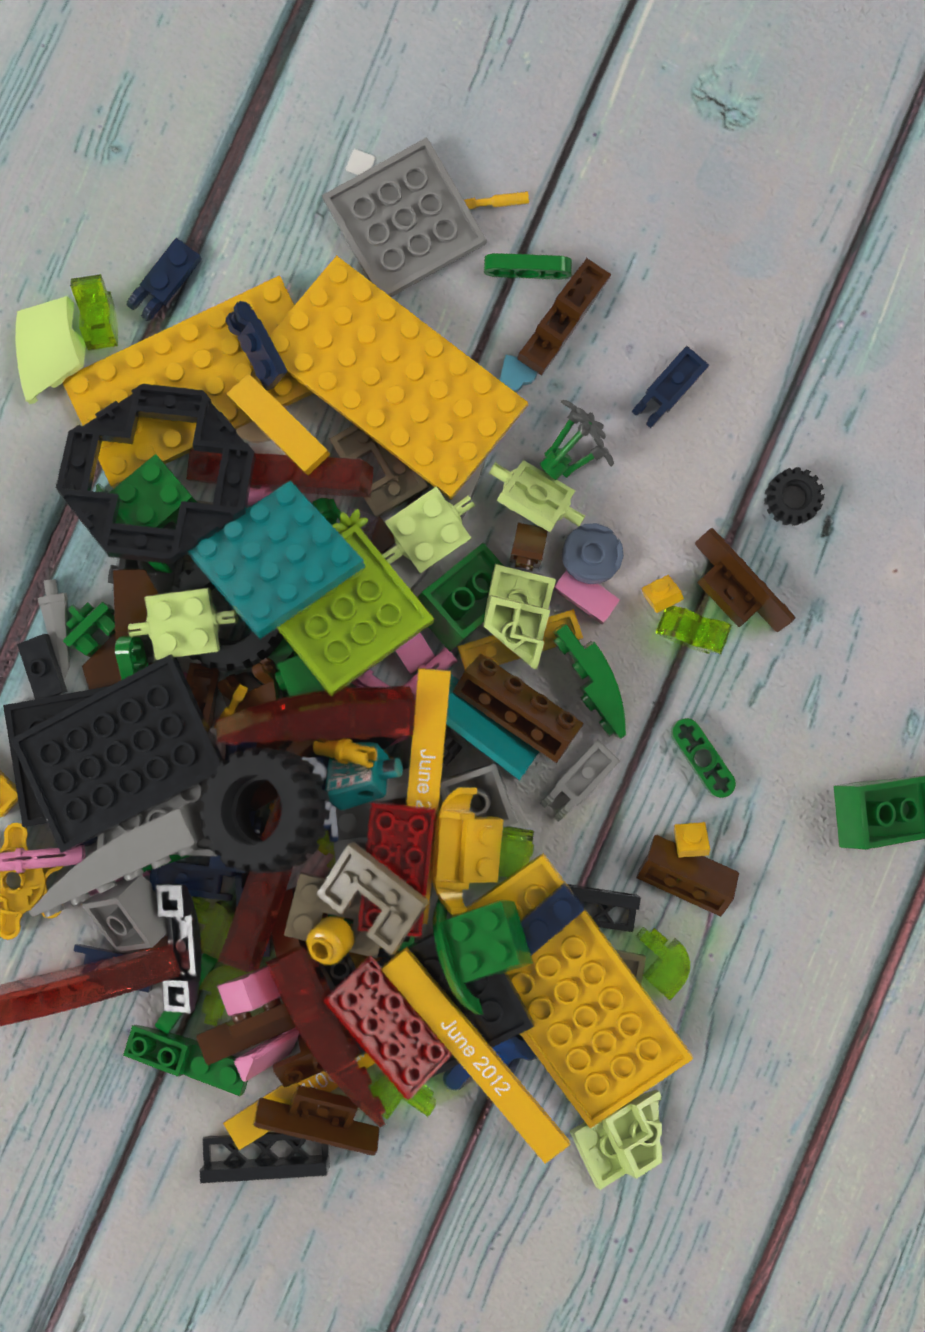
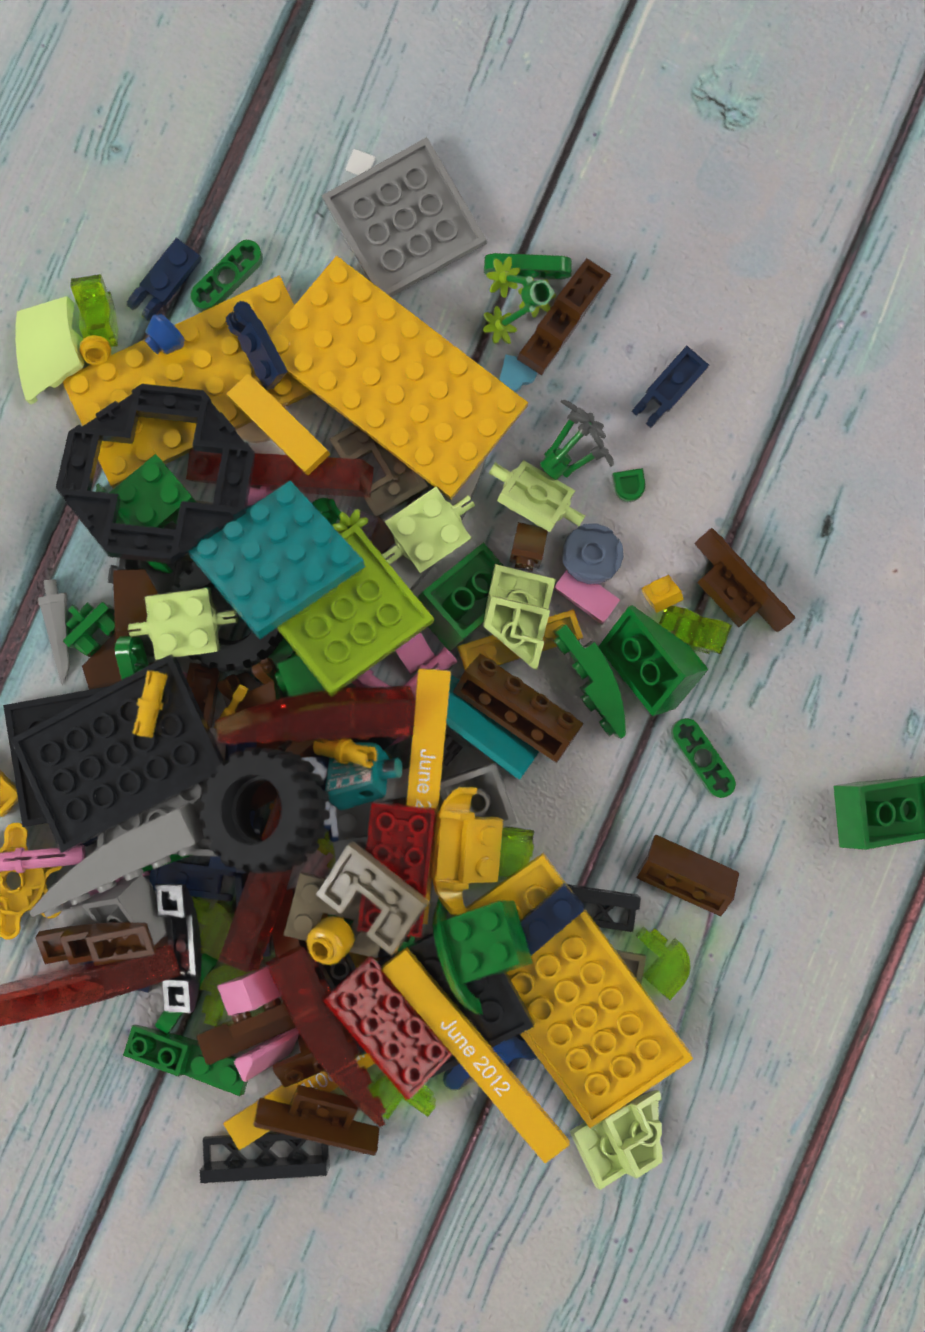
black plate [17,634,68,699] -> none
yellow piece [463,191,529,209] -> none
light grey hinge [540,739,620,822] -> none
yellow plate [674,822,710,858] -> none
black tyre [764,467,825,526] -> none
none -> reddish brown slope [35,922,156,966]
none -> yellow plate [80,335,111,365]
none -> yellow pin [132,670,168,738]
none -> blue cone [144,314,185,355]
none -> green beam [190,240,263,312]
none -> plant [483,257,556,344]
none -> green slope [598,605,709,716]
none -> green tile [612,468,646,502]

